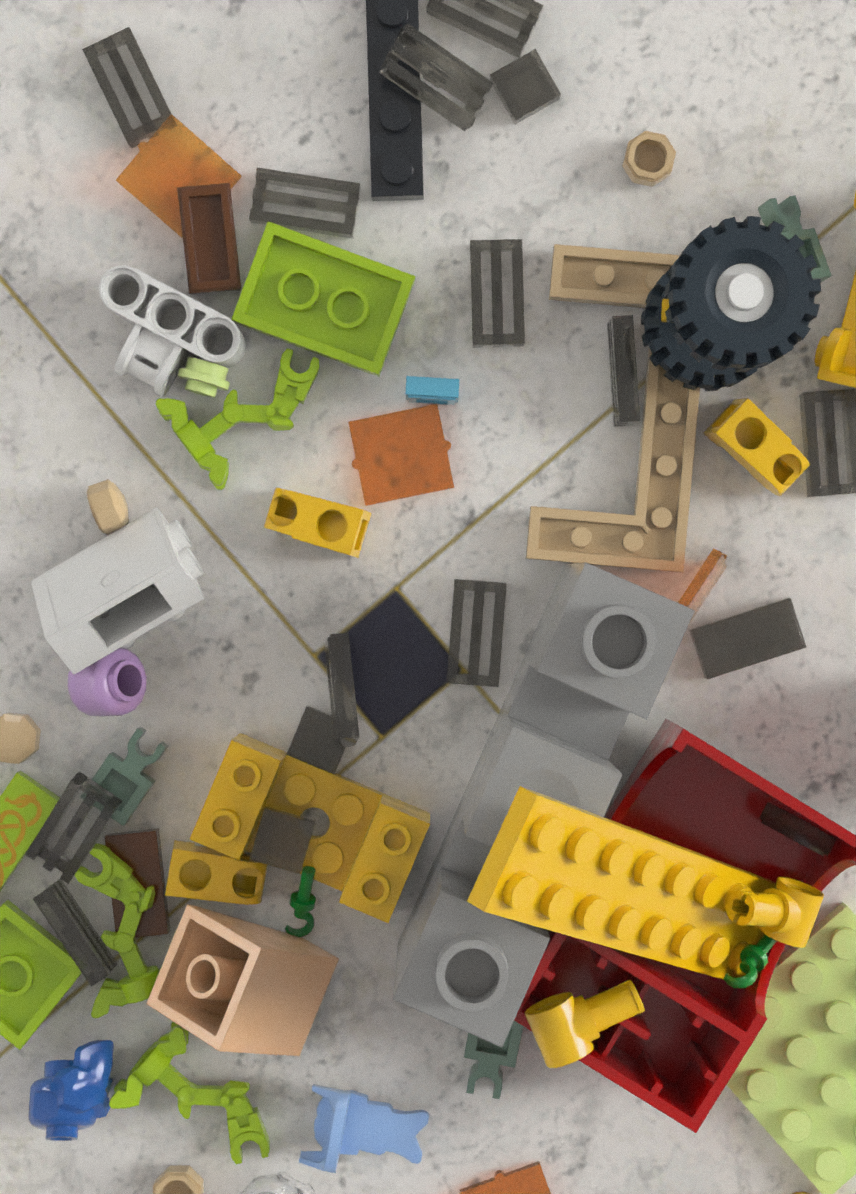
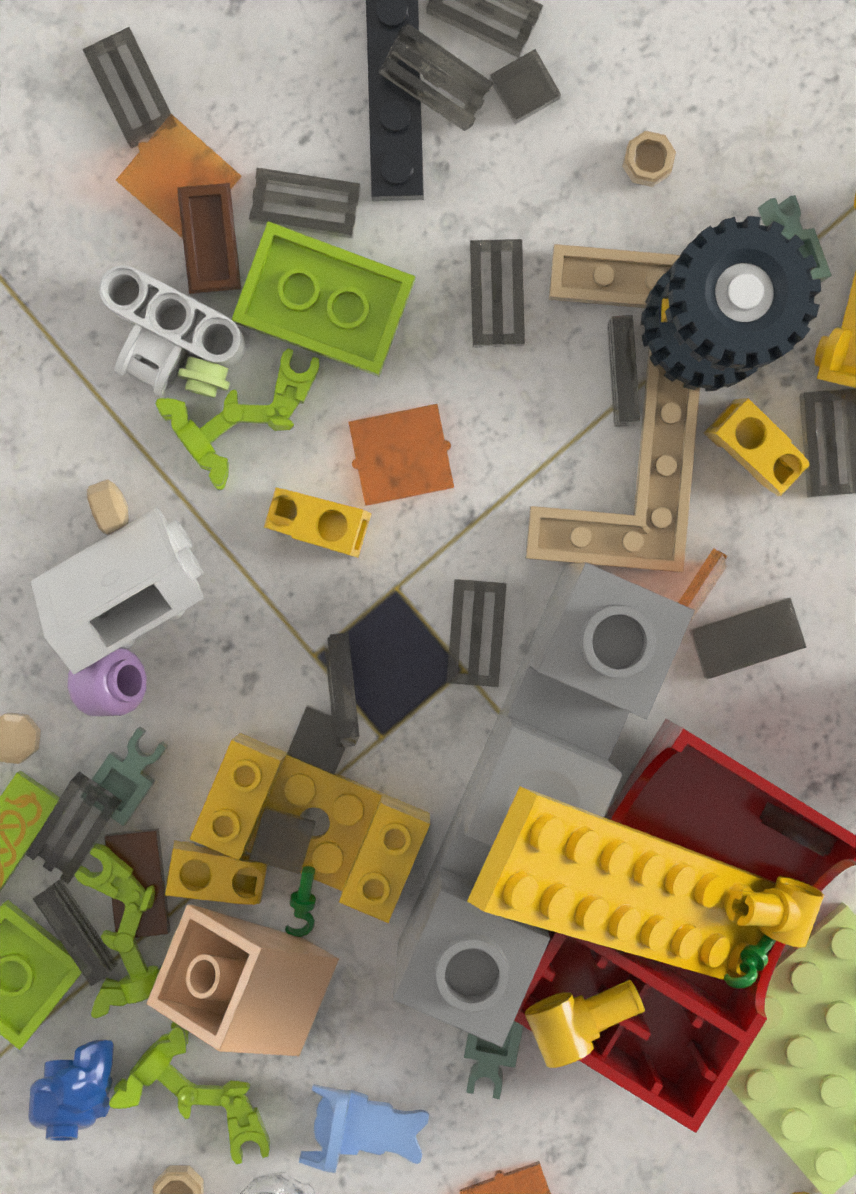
medium azure tile [405,376,460,405] -> none

